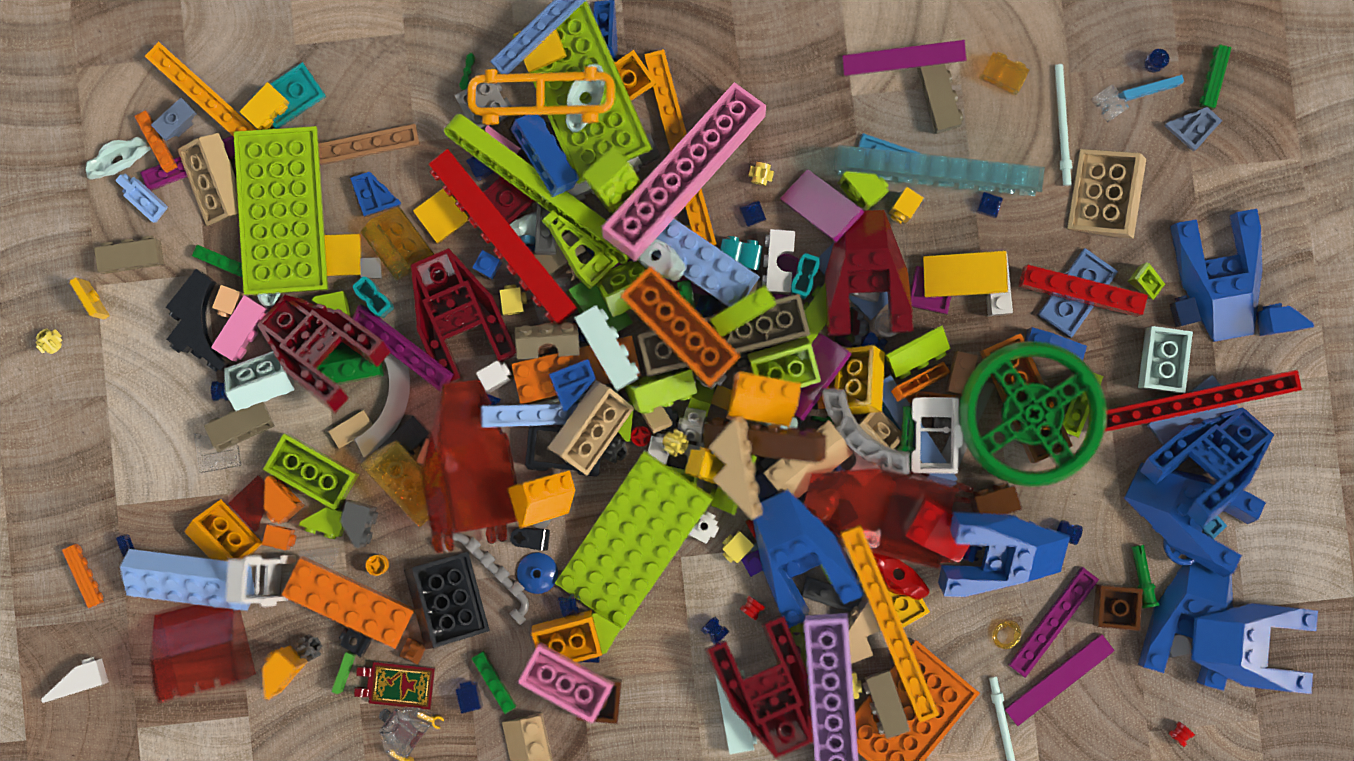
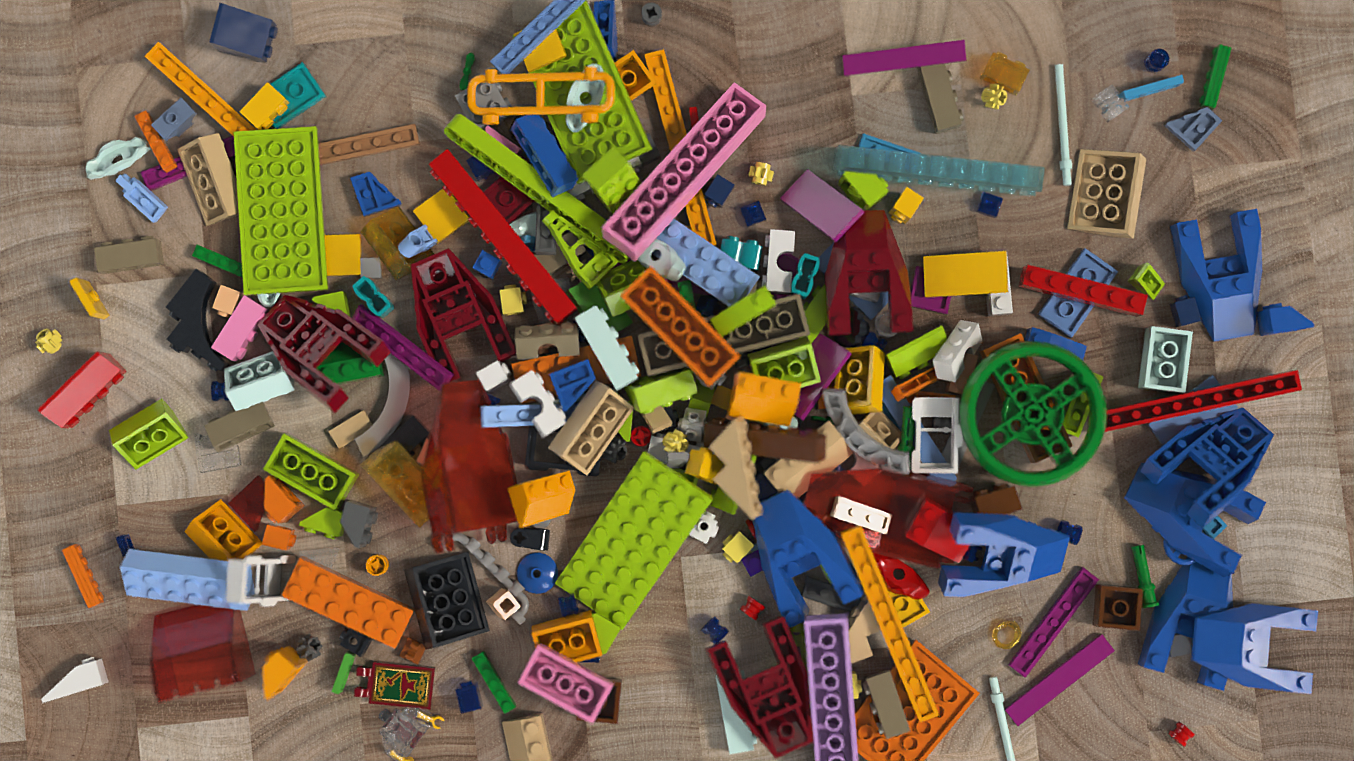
none -> slope [37,351,127,429]
none -> lime slope [109,398,189,470]
none -> dark blue slope [209,3,278,63]
none -> light blue piece [398,225,438,258]
none -> light nougat brick [486,588,521,620]
none -> white arch [509,370,566,438]
none -> dark grey wheel [641,2,662,26]
none -> light grey tile [666,452,689,468]
none -> red tile [689,107,699,129]
none -> dark blue brick [704,174,735,208]
none -> tile [830,496,892,534]
none -> white arch [933,320,983,382]
none -> light yellow gear [981,83,1007,109]

